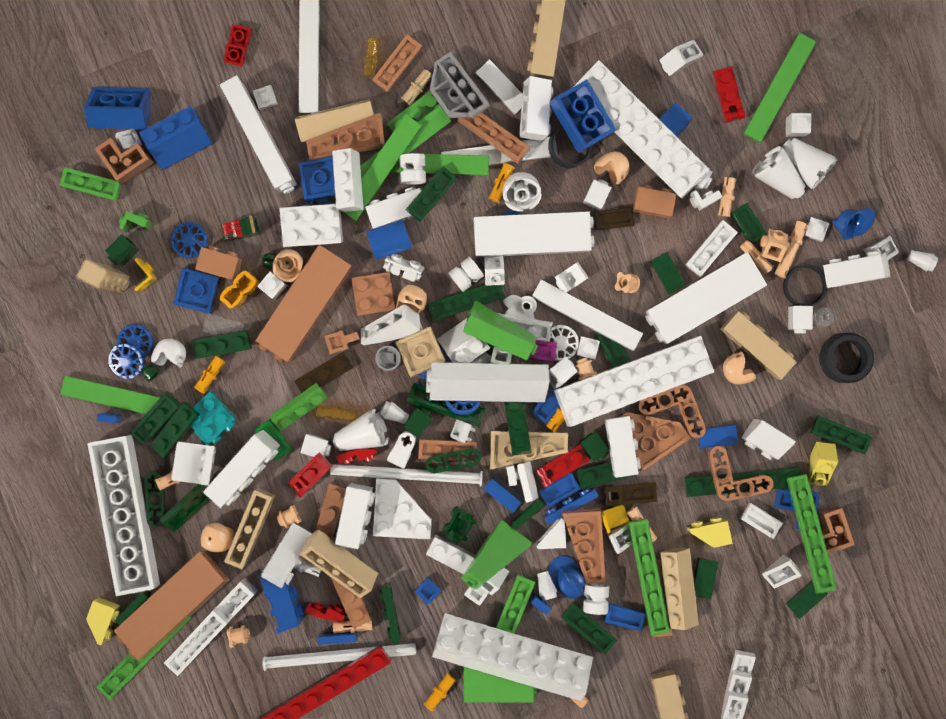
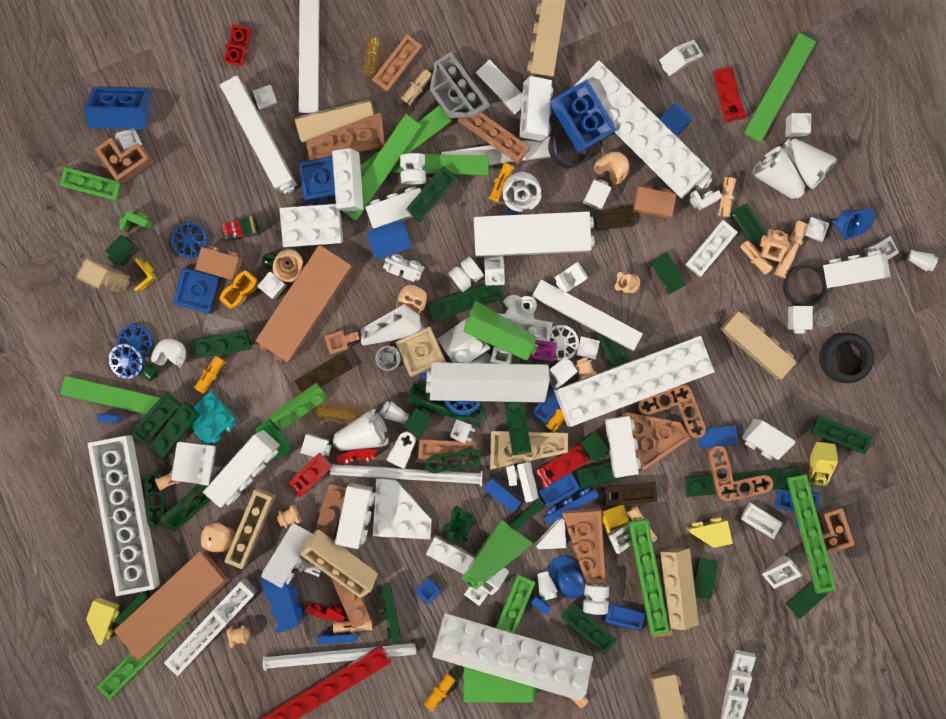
blue slope [139,106,213,170] -> none
nougat plate [352,272,395,316] -> none
bright green plate [387,91,440,132] -> none
white brick [645,252,767,344] -> none
light nougat helmet [723,352,756,385] -> none

